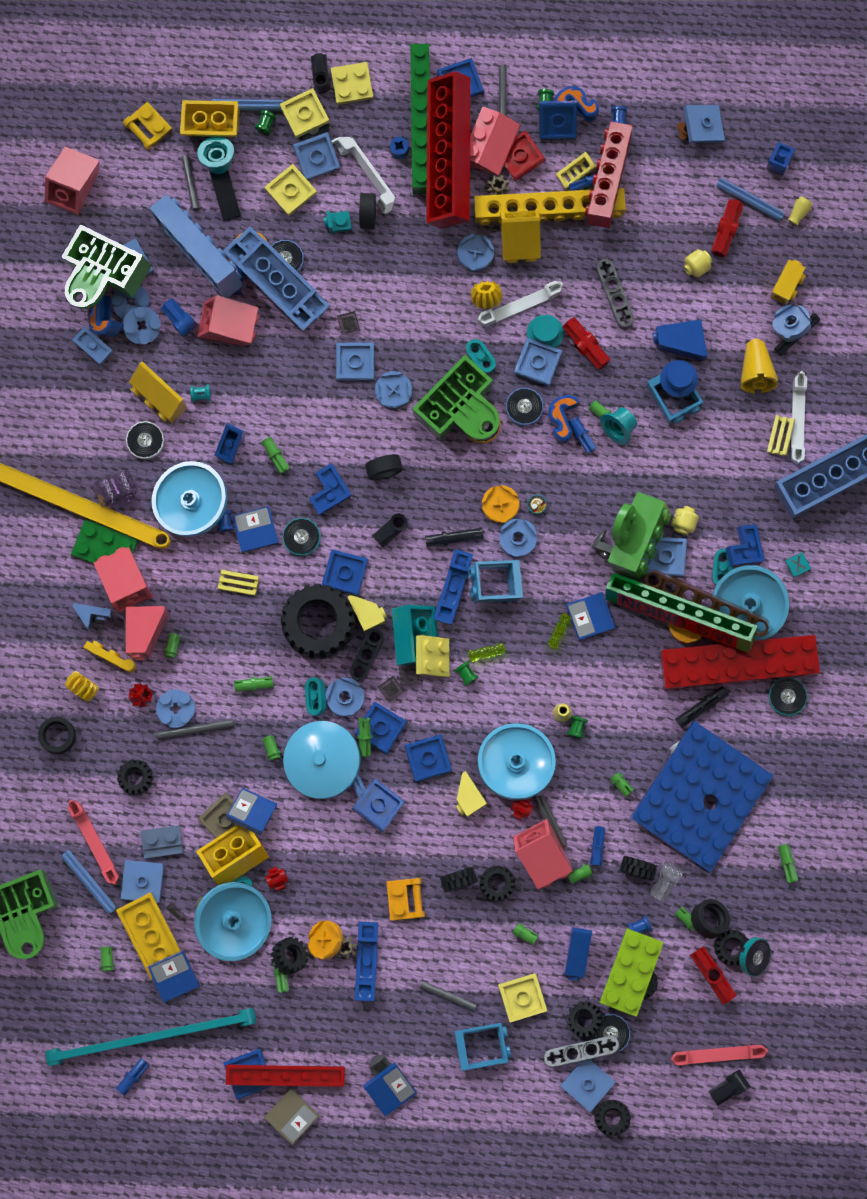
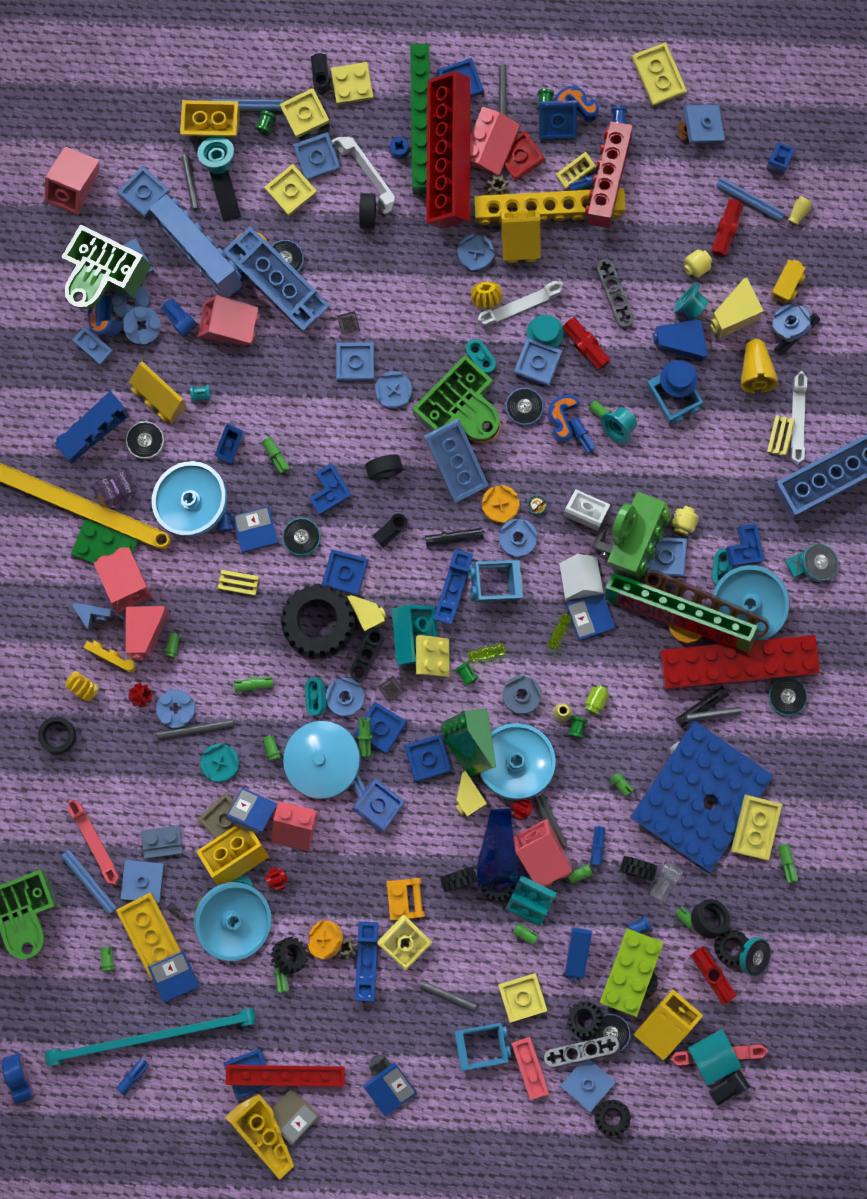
black tyre [117,759,153,795] -> none
yellow plate [122,102,172,150] -> none
teal bracket [323,210,352,234] -> none
none -> blue animal [1,1053,34,1105]
none -> blue wedge [54,391,129,464]
none -> medium blue plate [117,166,170,218]
none -> teal tile [200,744,239,782]
none -> yellow wedge [224,1094,294,1180]
none -> coral slope [271,801,319,852]
none -> light yellow brick [377,915,432,970]
none -> medium blue plate [424,419,489,503]
none -> green slope [441,708,496,777]
none -> clear blue wedge [477,808,518,886]
none -> sand blue plate [503,675,541,714]
none -> teal slope [505,875,556,926]
none -> coral plate [511,1037,549,1100]
none -> white slope [559,554,603,600]
none -> white slope [564,489,610,531]
none -> lime brick [585,685,610,715]
none -> light yellow tile [631,42,687,107]
none -> yellow slope [633,989,703,1061]
none -> teal piece [673,283,709,320]
none -> flat silver bar [685,707,742,722]
none -> teal slope [688,1029,742,1086]
none -> light yellow slope [709,278,763,339]
none -> light yellow tile [731,795,783,861]
none -> black tile [801,544,839,582]

